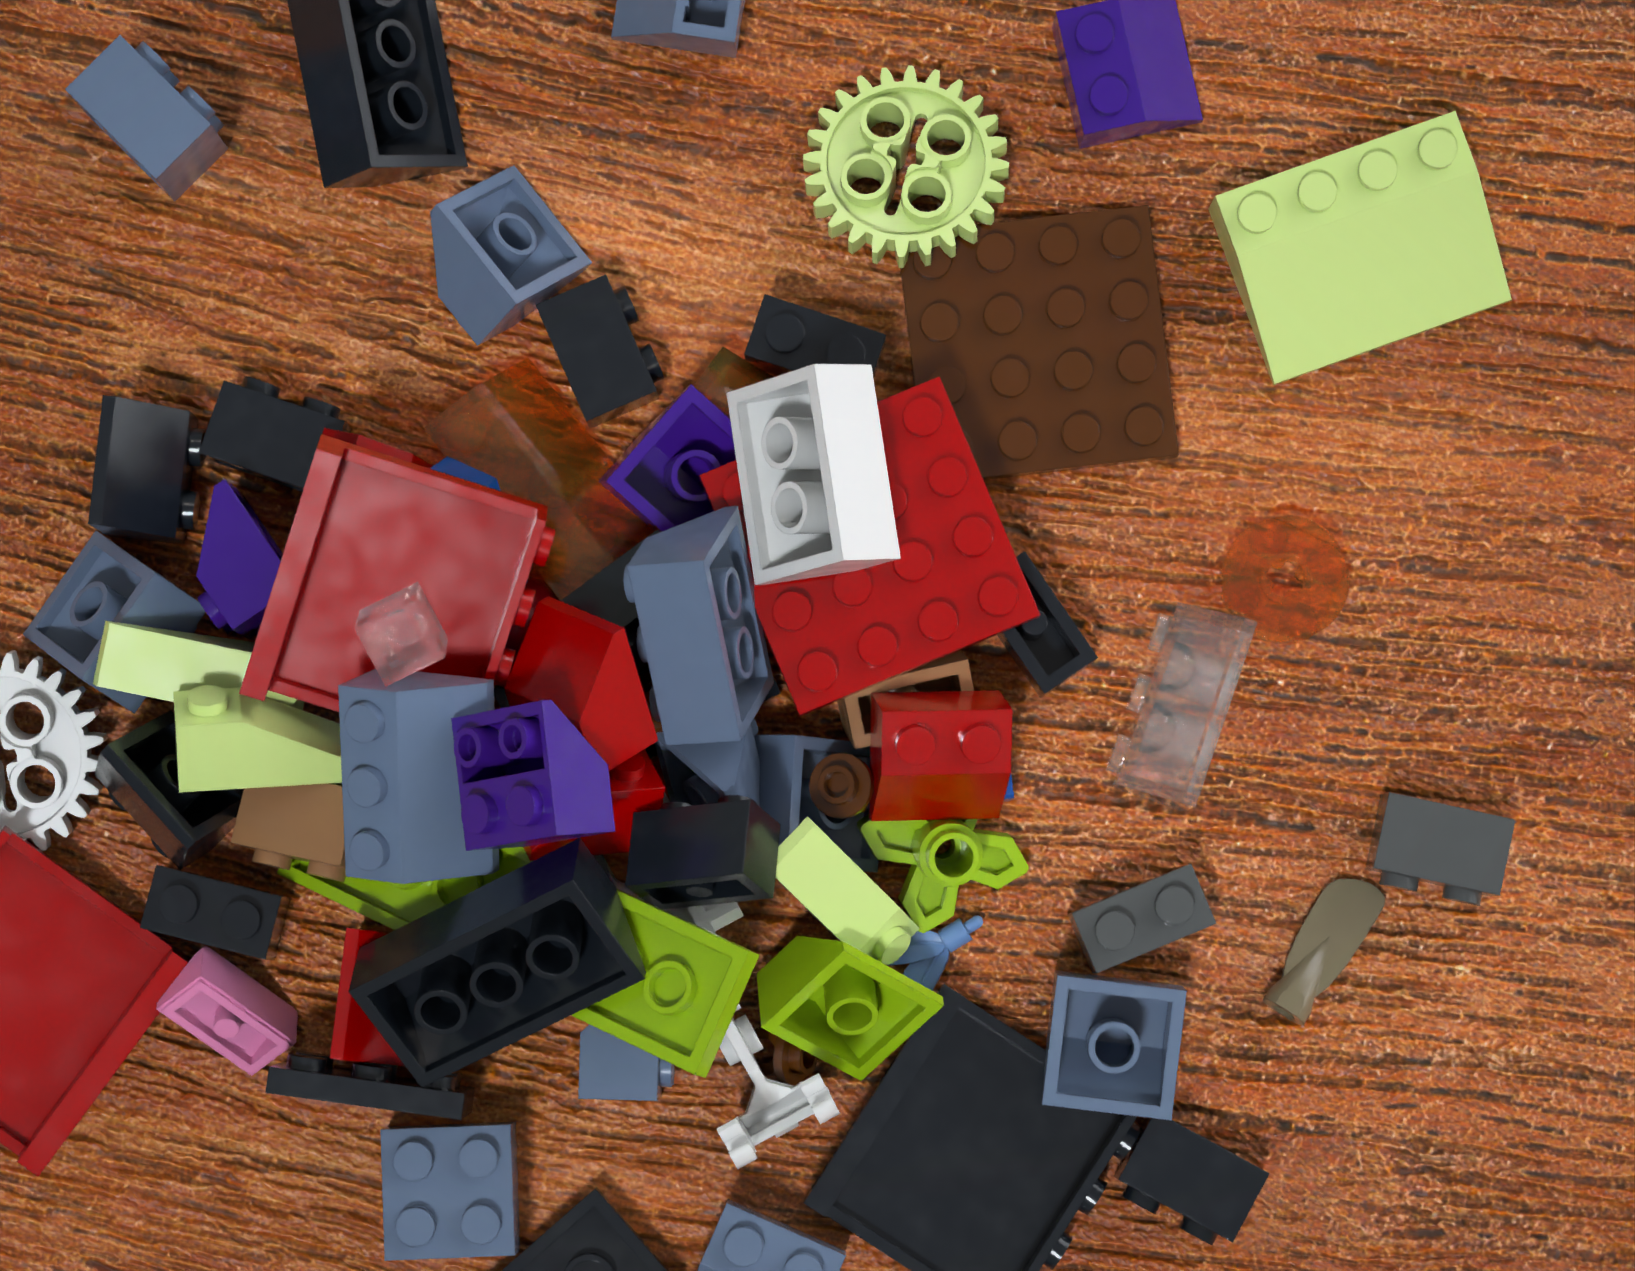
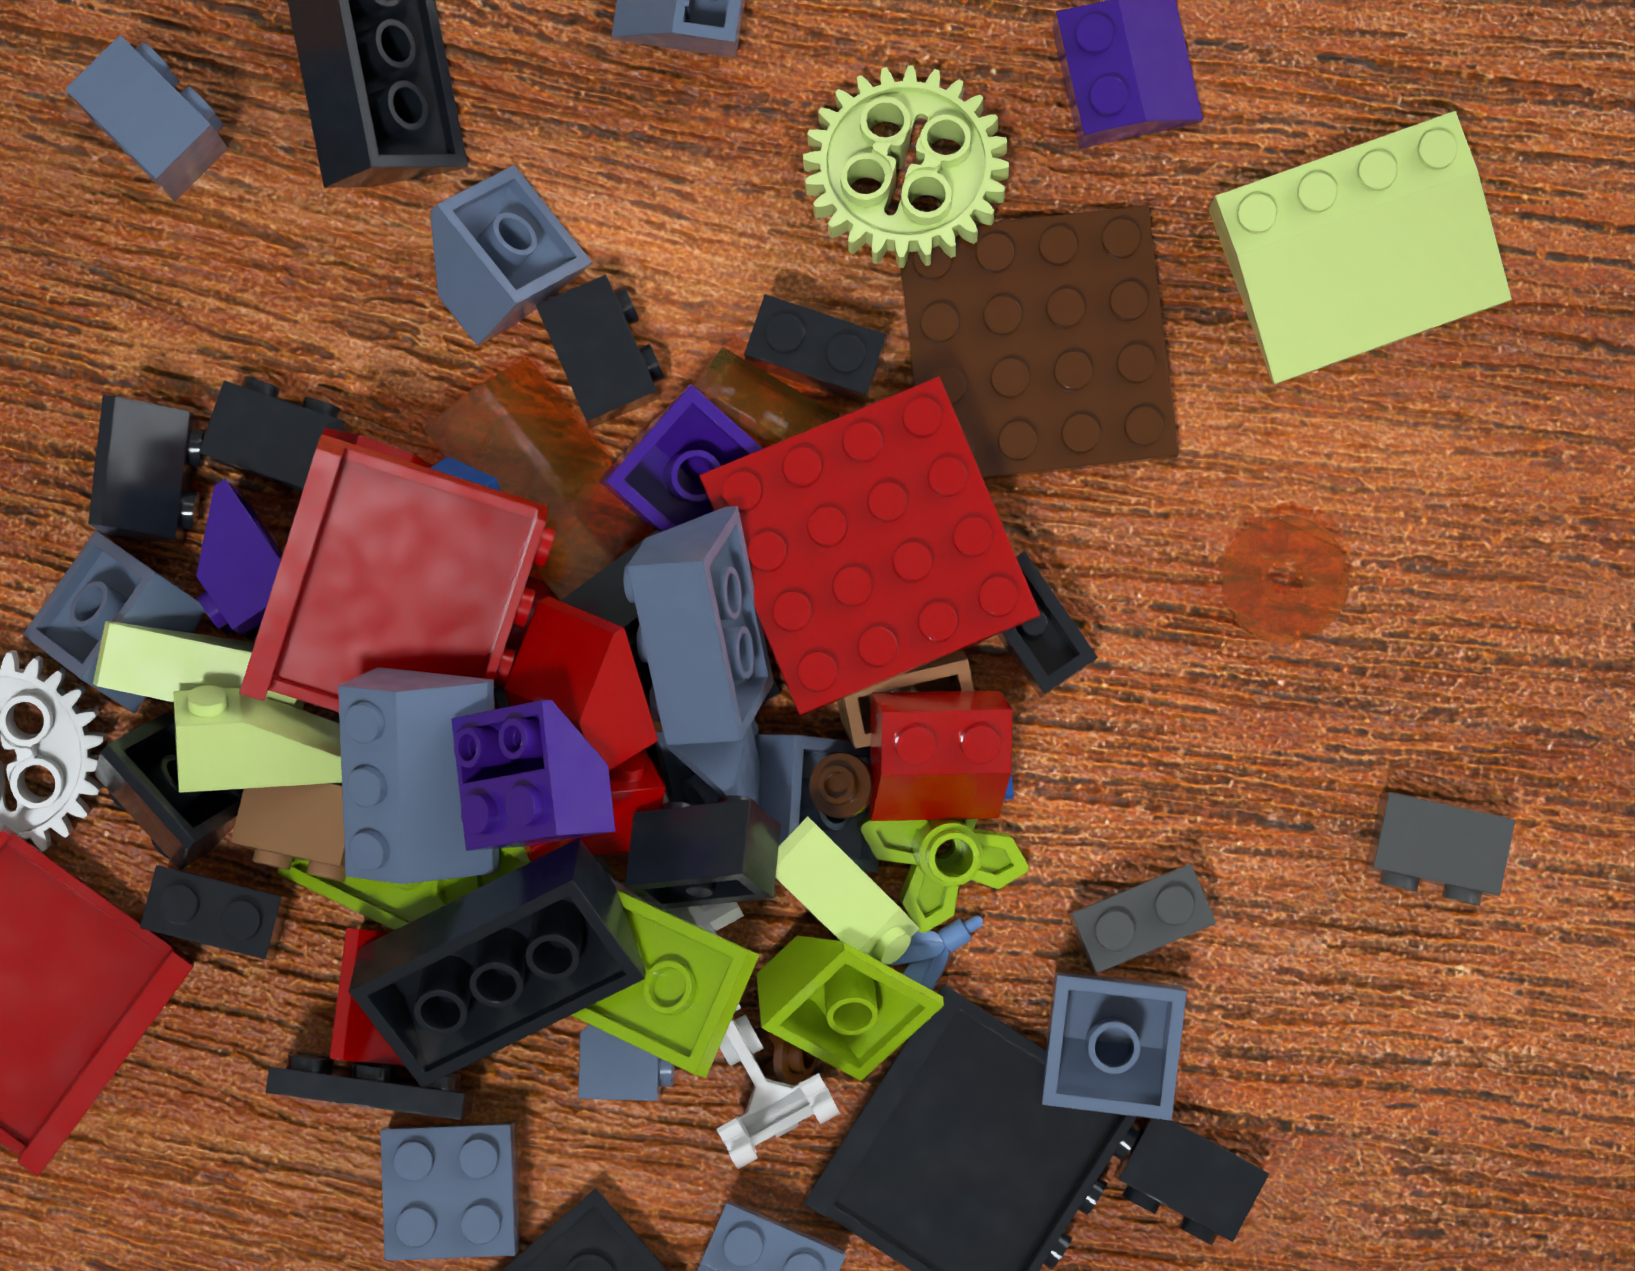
bright pink slope [156,946,298,1076] -> none
clear brick [355,582,448,687] -> none
white slope [726,364,901,585] -> none
clear slope [1106,602,1258,812] -> none
dark tan piece [1263,879,1385,1025] -> none

